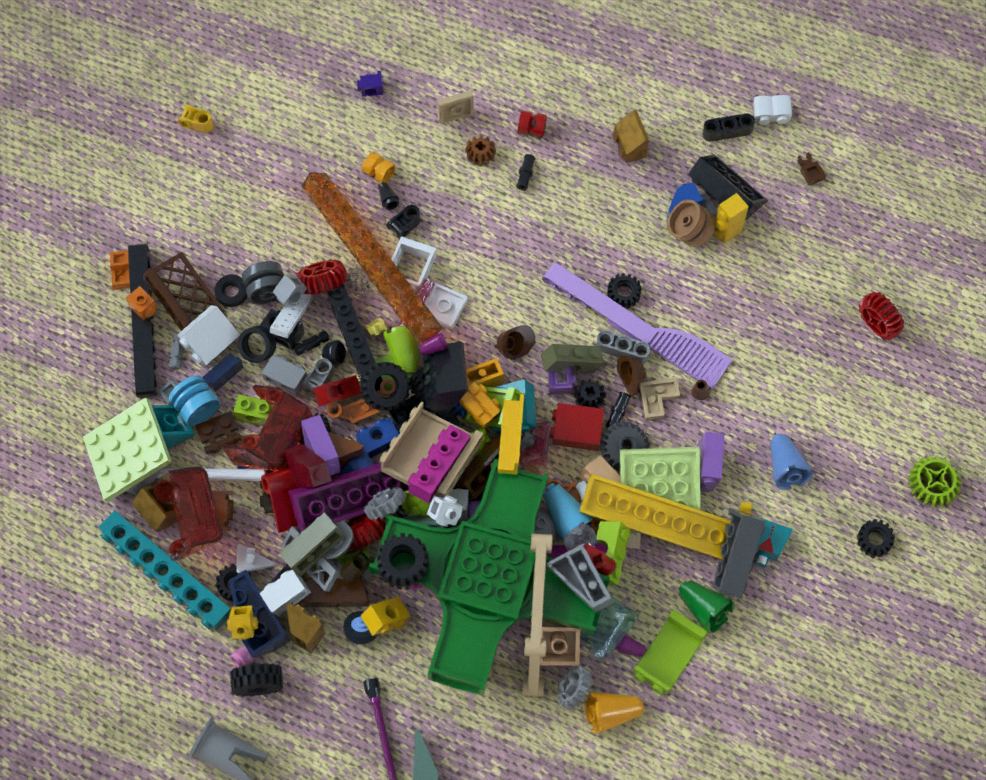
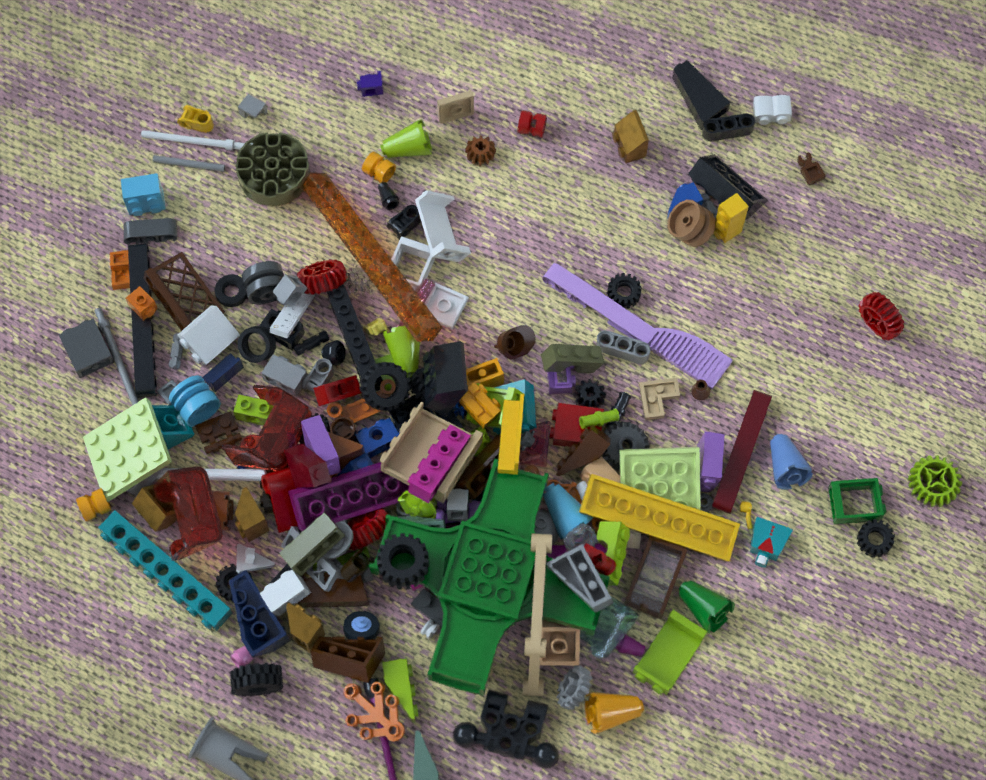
yellow brick [227,606,258,640] -> none
yellow brick [361,596,411,636] -> none
light grey gear [364,487,406,520] -> none
magenta cone [419,332,448,356] -> none
white brick [427,495,463,526] -> none
black pin [516,154,536,191] -> none
reddish brown piece [617,355,646,396] -> none
dark grey wedge [713,508,765,598] -> none
none -> dark grey panel [59,319,114,378]
none -> light orange wheel [76,488,112,522]
none -> light grey bar [94,308,139,406]
none -> medium azure brick [121,173,166,216]
none -> dark grey beam [123,218,177,244]
none -> white bar [141,130,245,151]
none -> light grey bar [153,155,225,172]
none -> pearl gold slope [234,487,270,542]
none -> olive brick [236,132,310,206]
none -> light grey panel [238,94,268,119]
none -> reddish brown wedge [310,637,386,683]
none -> reddish brown wheel [330,417,357,442]
none -> orange plant [344,682,405,741]
none -> lime cone [380,119,432,158]
none -> lime slope [382,658,419,723]
none -> dark grey plate [411,588,443,629]
none -> white panel [415,190,471,262]
none -> white bush [420,619,439,640]
none -> black connector [453,690,559,769]
none -> reddish brown slope [556,425,611,477]
none -> lime pin [579,409,620,429]
none -> clear door [624,536,688,619]
none -> black slope [672,60,730,130]
none -> dark grey plate [700,493,713,512]
none -> dark red beam [712,390,772,514]
none -> green window [828,478,886,525]

